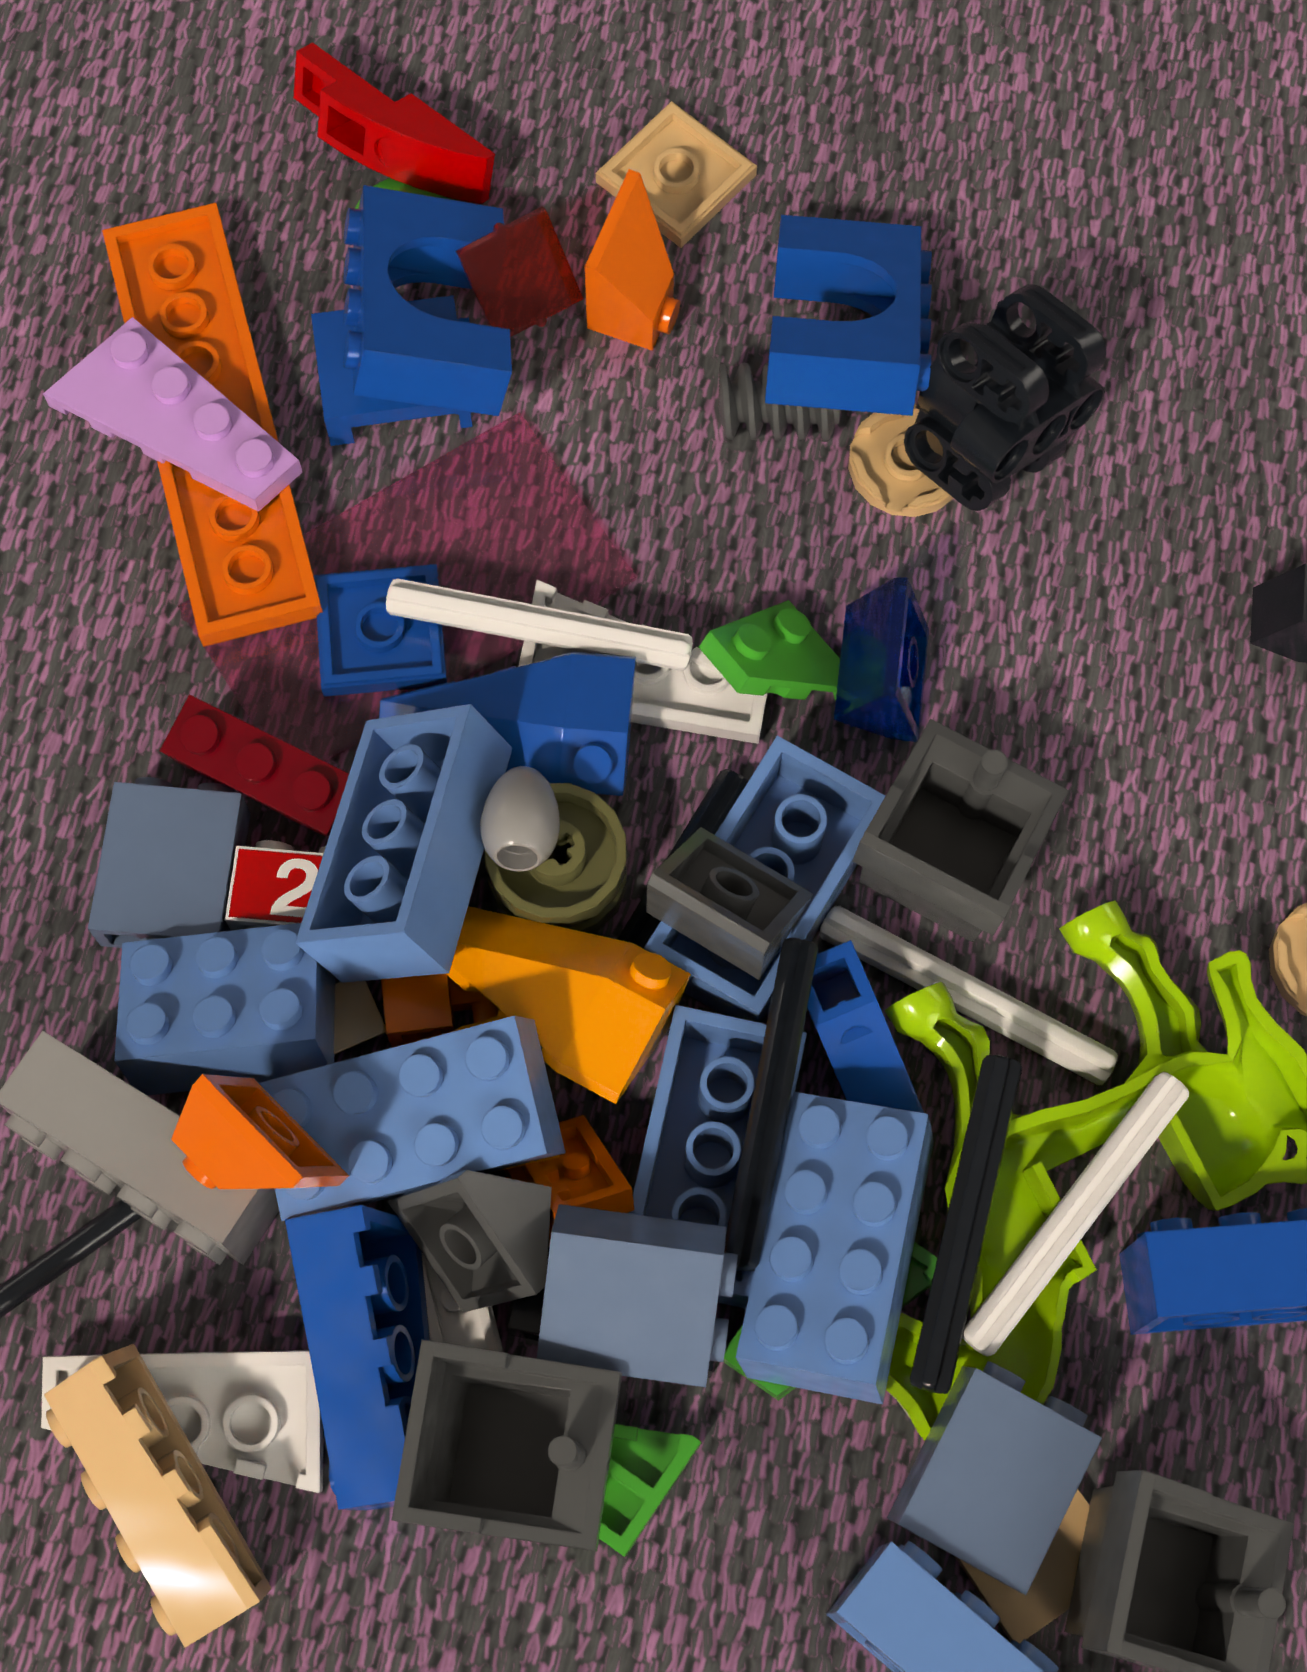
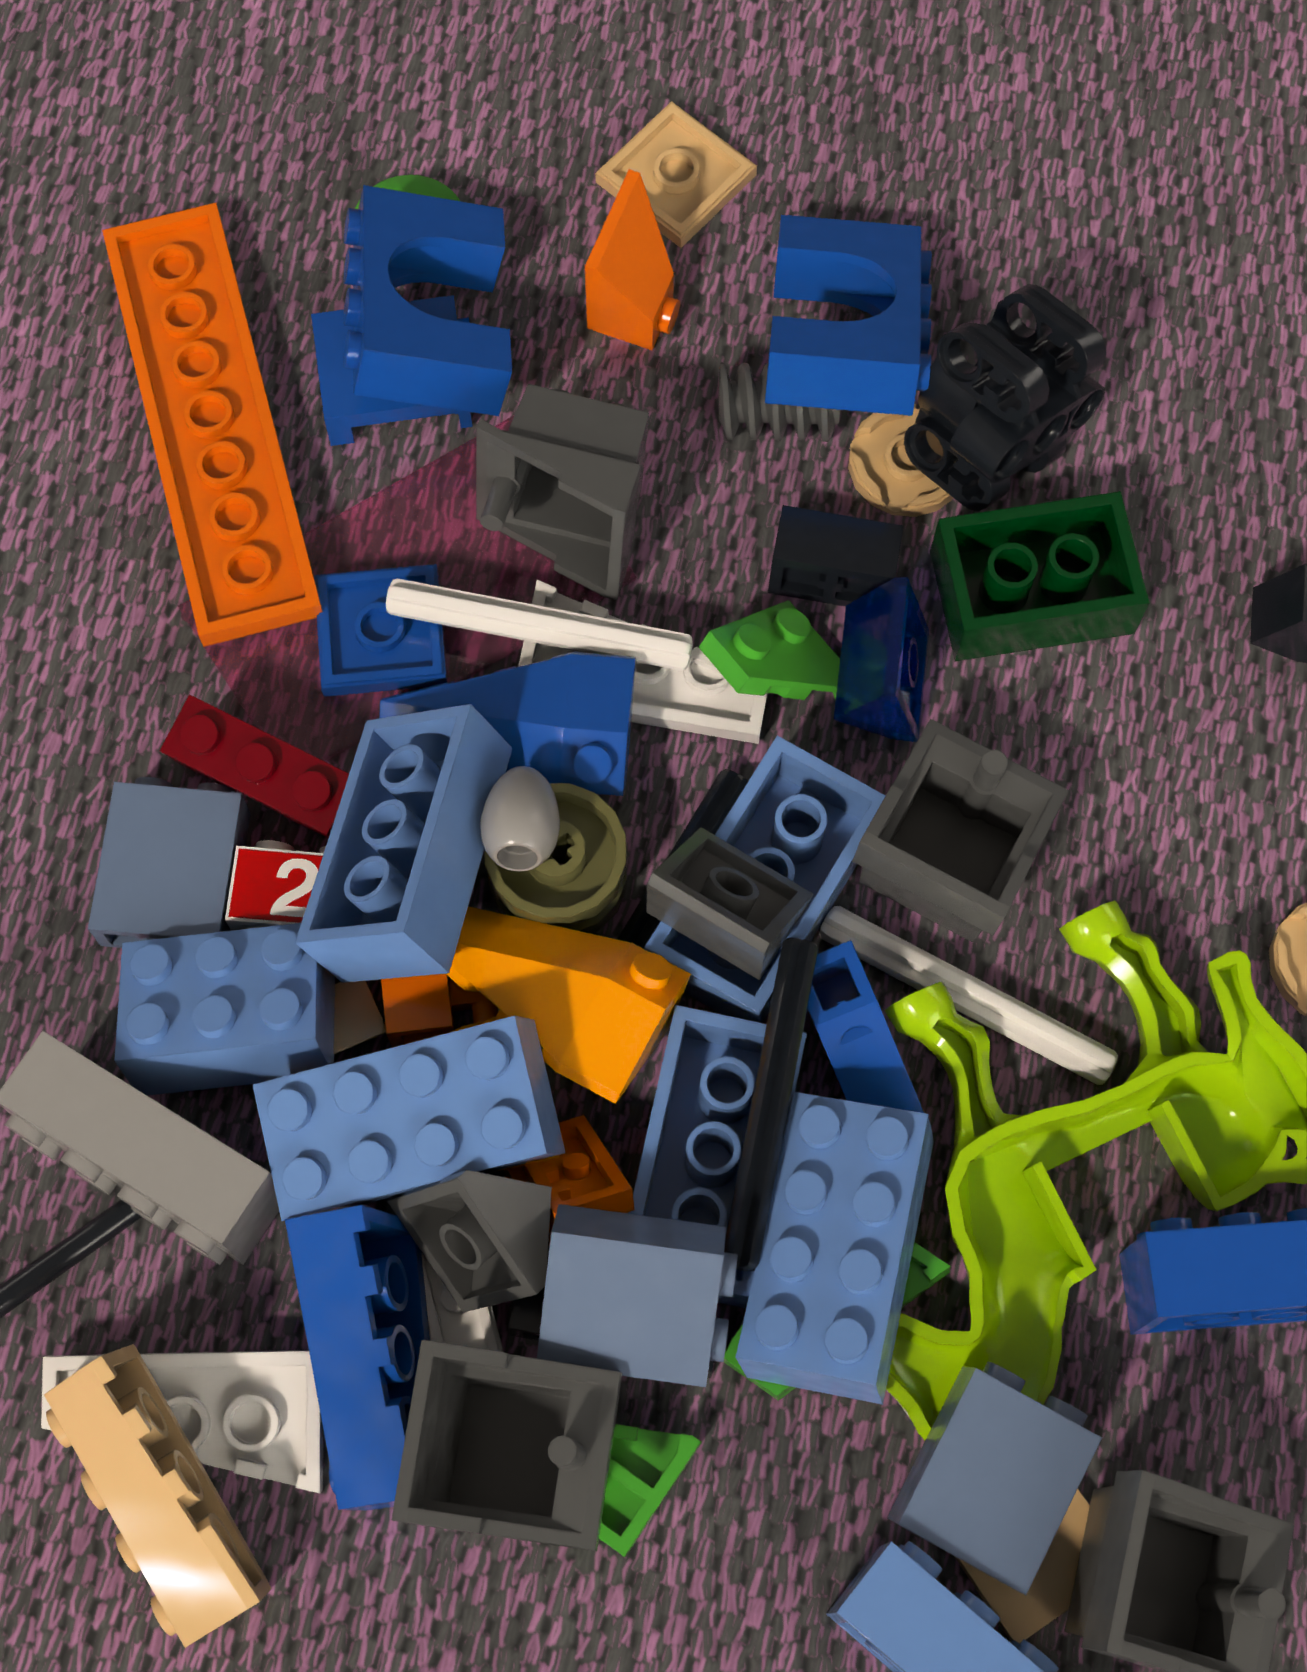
lavender wing [43,317,302,512] -> none
orange slope [171,1074,349,1189] -> none
red slope [293,42,495,204] -> none
clear red piece [456,206,584,337] -> none
black axle [910,1055,1022,1394] -> none
white axle [963,1072,1189,1356] -> none
none -> dark grey piece [476,384,649,600]
none -> black hinge [768,505,904,614]
none -> dark green brick [930,491,1150,662]

